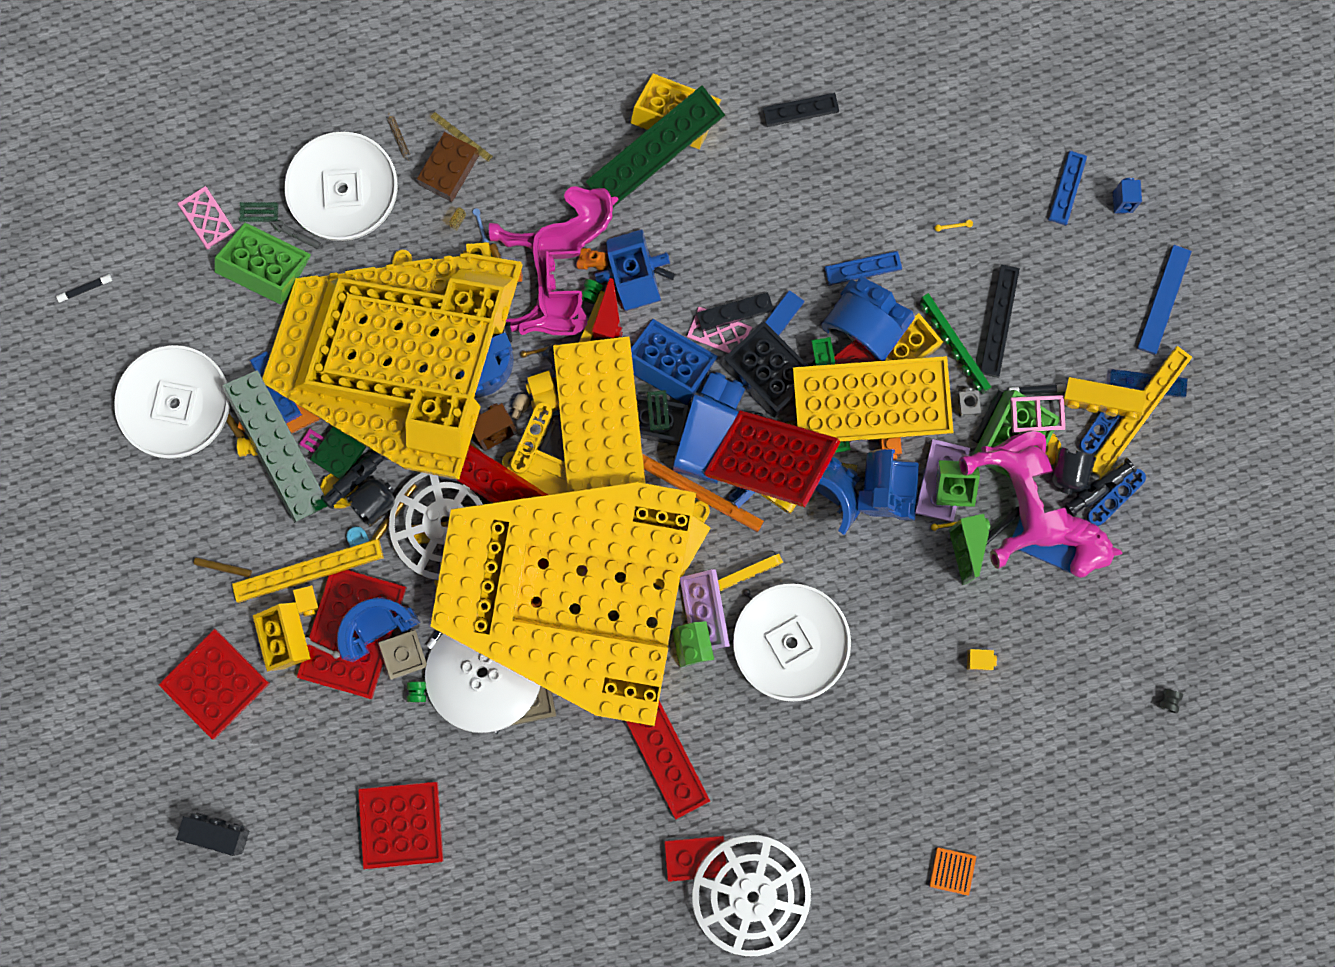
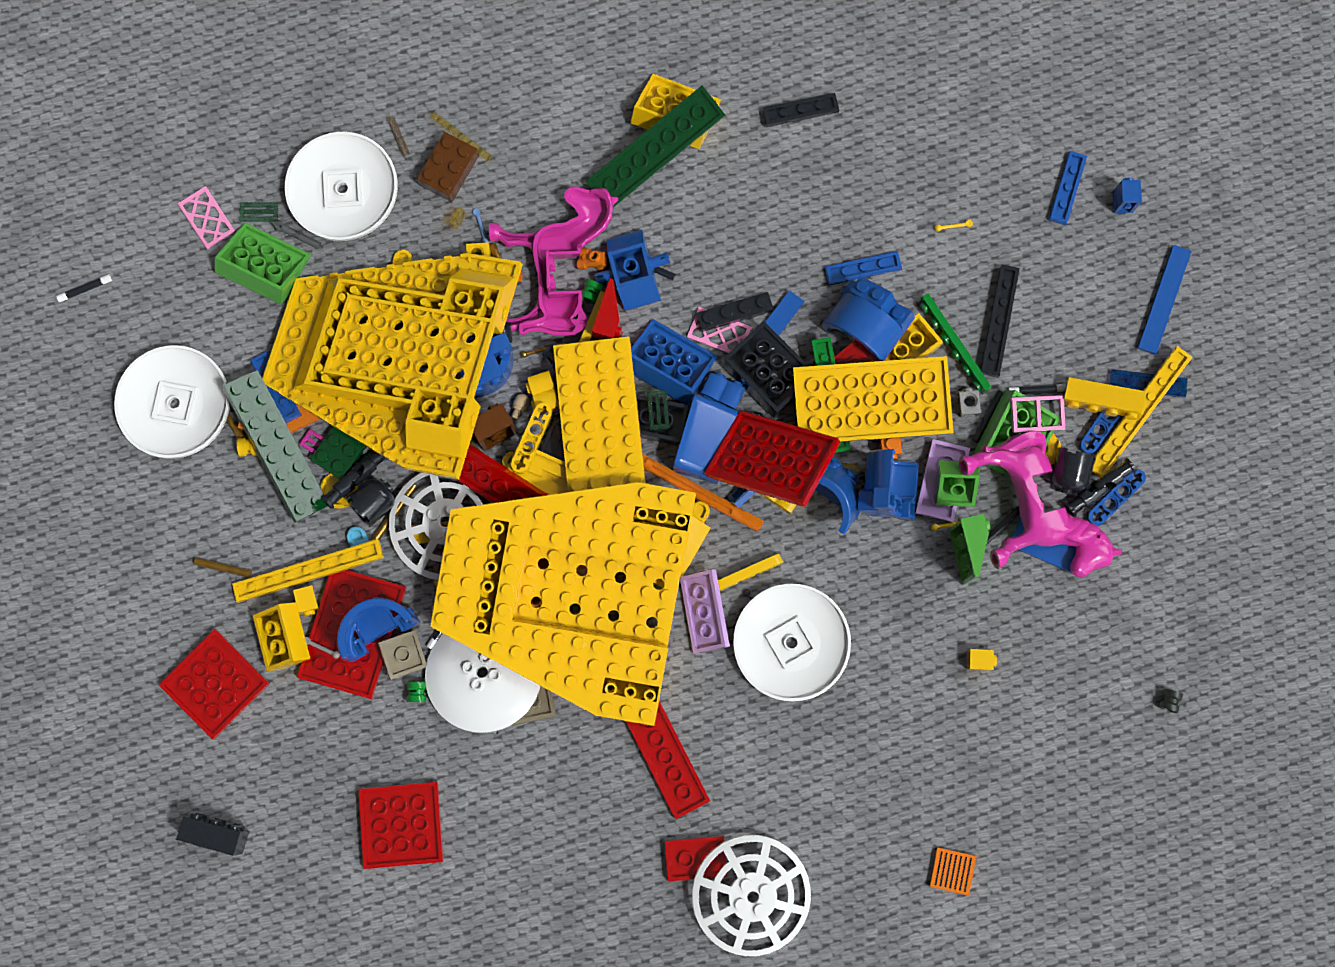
bright green slope [672,621,714,668] -> none

